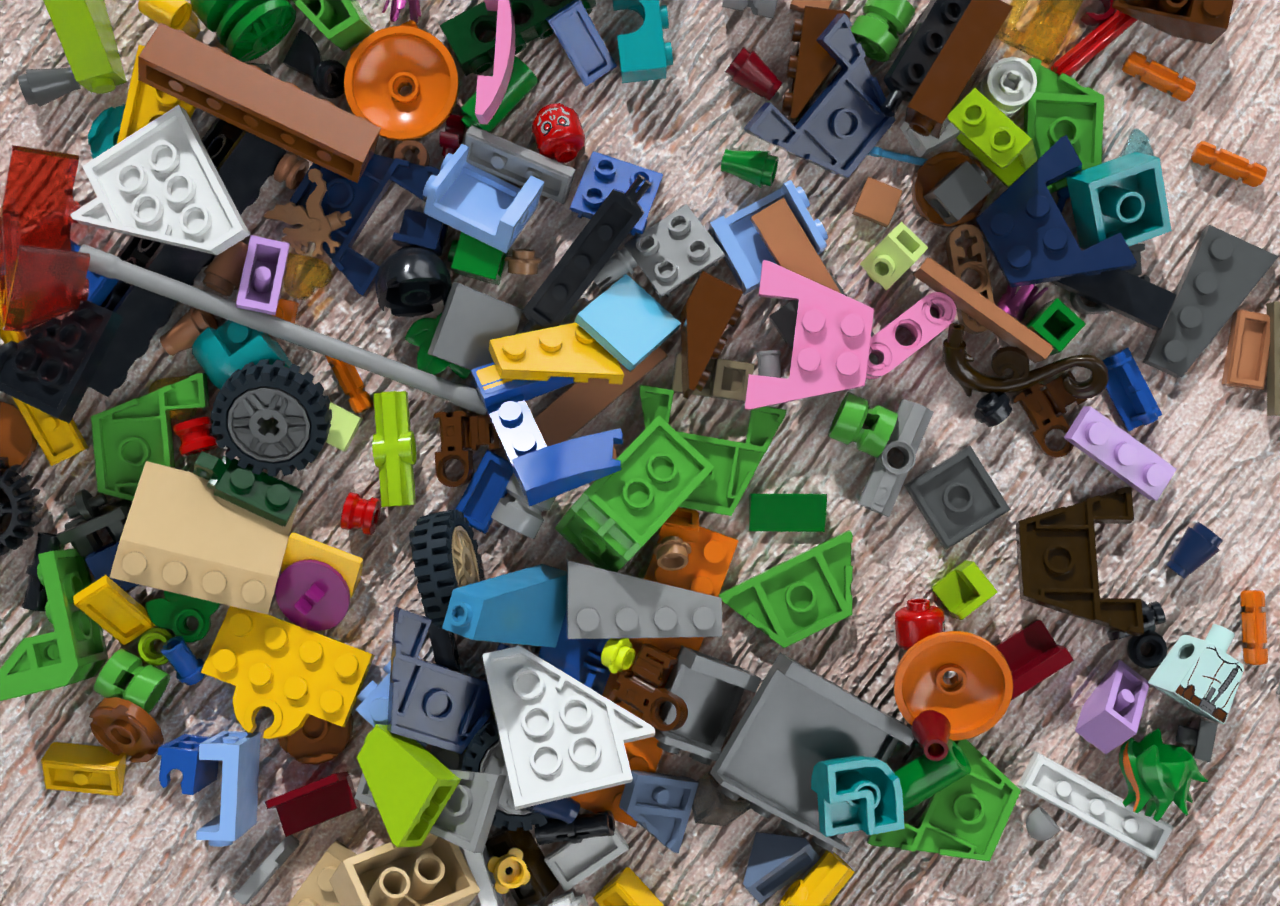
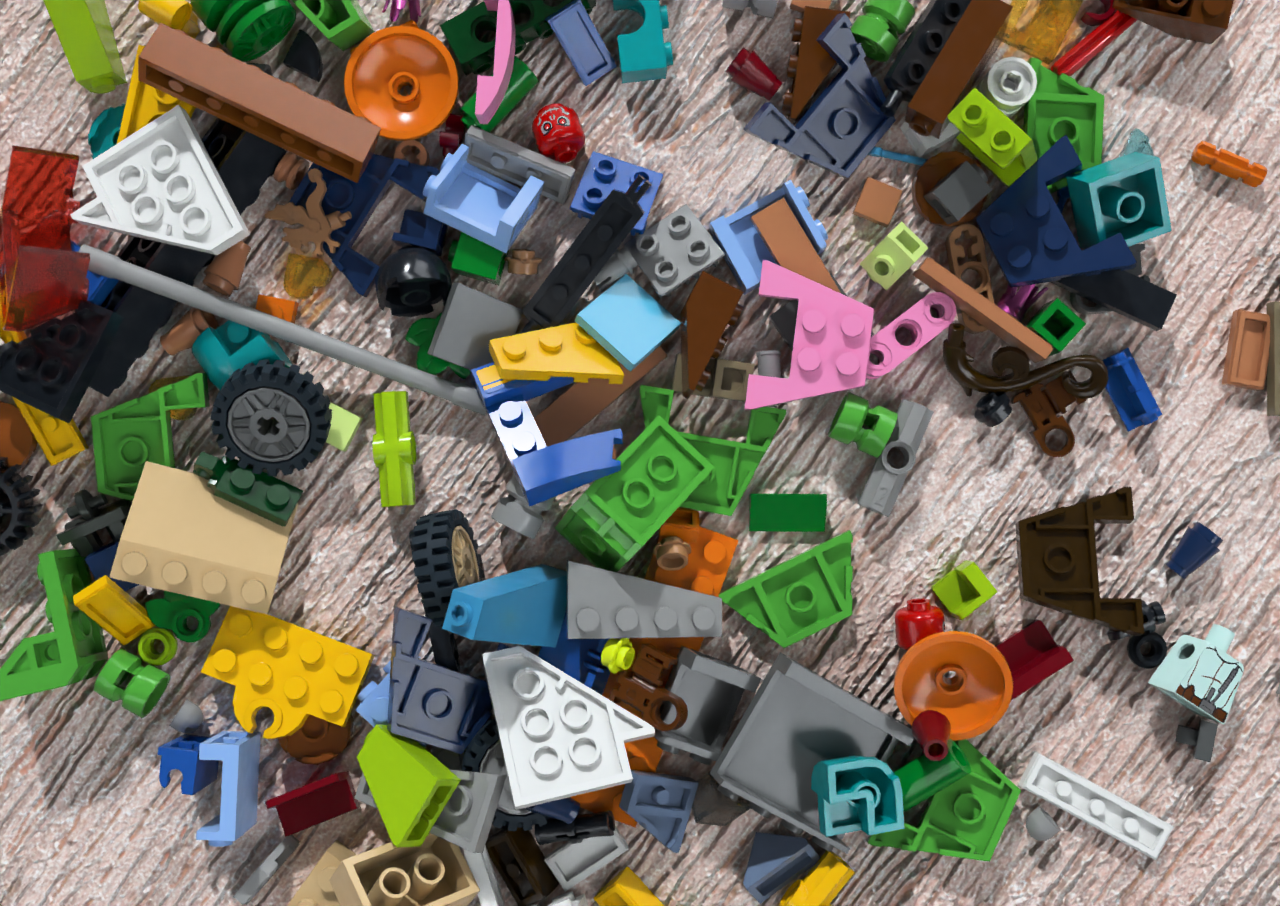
dark grey cone [18,67,81,107] -> none
black pin [22,532,61,611] -> none
yellow slope [41,742,127,796] -> none
dark orange tile [89,697,164,763] -> none
blue pin [160,636,205,685] -> none
red wheel [172,417,218,457] -> none
lavender slope [236,235,290,315] -> none
magenta piece [275,560,351,631] -> none
yellow slope [281,533,363,598] -> none
black plate [313,59,346,98] -> none
orange axle [325,355,373,413] -> none
red wheel [340,492,381,535] -> none
reddish brown piece [433,411,503,487] -> none
blue tile [455,450,514,534] -> none
yellow plate [487,848,530,894] -> none
green cone [721,149,779,188] -> none
dark grey tile [904,445,1011,550] -> none
lavender plate [1064,406,1177,501] -> none
lavender slope [1075,659,1149,754] -> none
green hair [1118,728,1208,822] -> none
orange axle [1122,51,1196,101] -> none
dark grey wing [1143,225,1279,378] -> none
orange axle [1240,590,1268,665] -> none
none -> light grey hinge [169,699,204,733]

